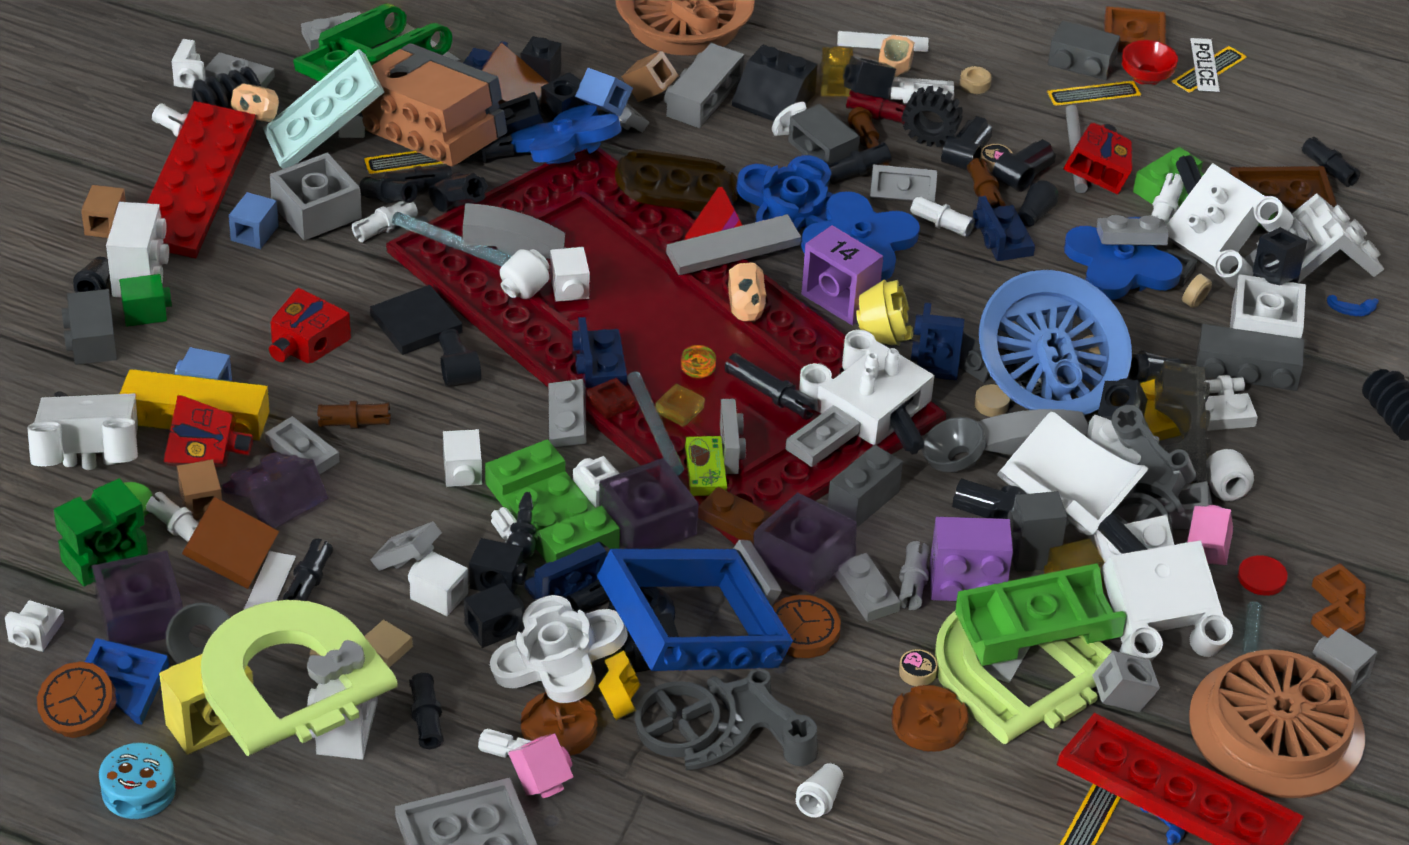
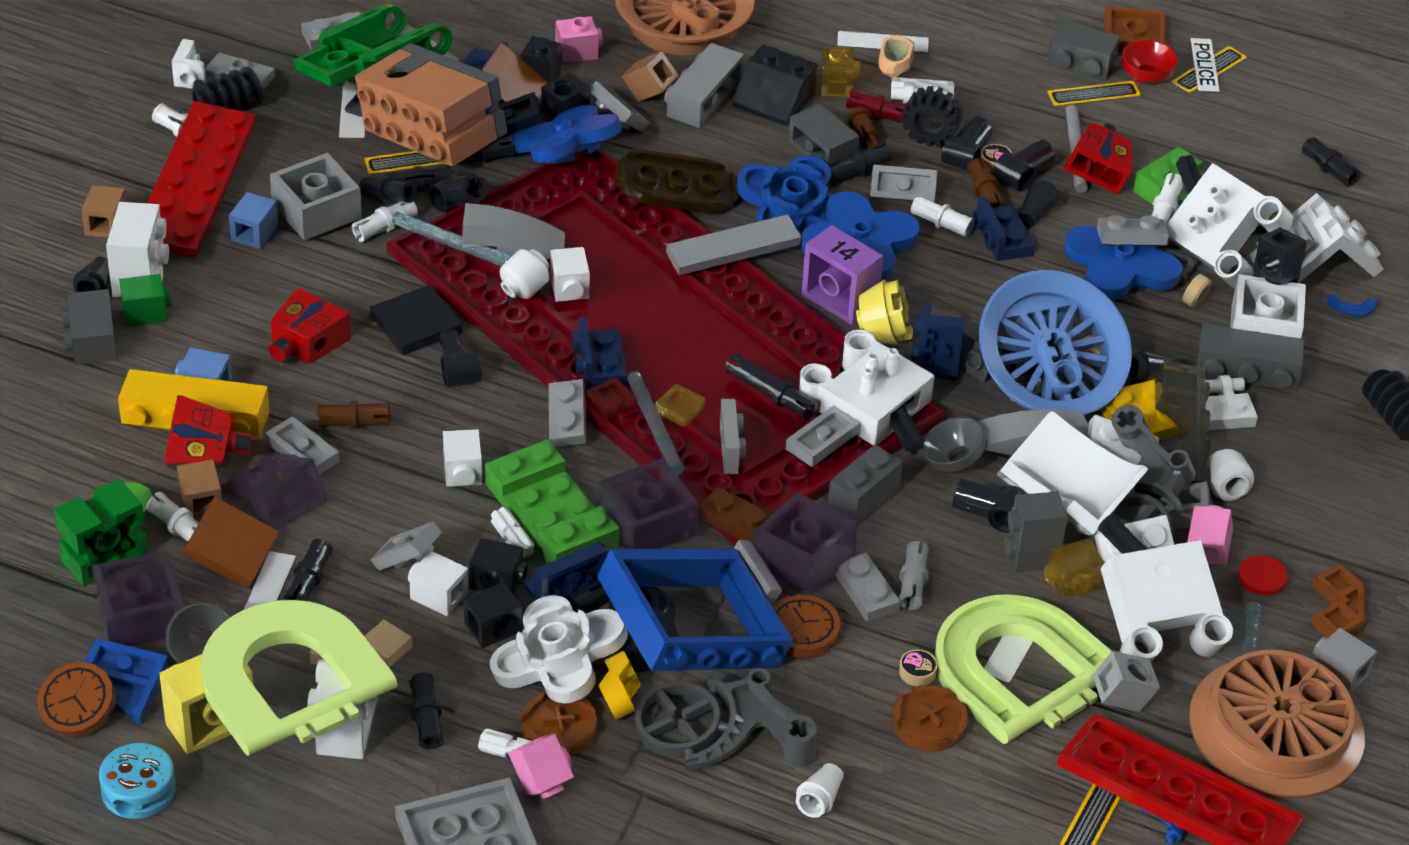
white bracket [5,600,64,652] -> none
white piece [27,391,138,470] -> none
light nougat rock [231,83,279,122] -> none
light aqua tile [263,49,384,169] -> none
light grey piece [307,640,365,684] -> none
black bar [506,492,536,559] -> none
white window [573,456,627,508] -> none
medium blue brick [575,68,633,117] -> none
clear yellow tile [681,345,716,378] -> none
red tile [685,186,743,240] -> none
lime tile [685,436,727,496] -> none
light nougat rock [728,263,766,321] -> none
white tile [772,102,807,136] -> none
black brick [843,56,896,99] -> none
medium lavender brick [929,517,1013,601] -> none
bright green piece [955,563,1126,666] -> none
tan tile [960,66,991,94] -> none
tan tile [975,384,1010,417] -> none
black brick [1098,378,1148,420] -> none
reddish brown wing [1229,166,1337,209] -> none
none -> bright pink brick [555,16,603,64]

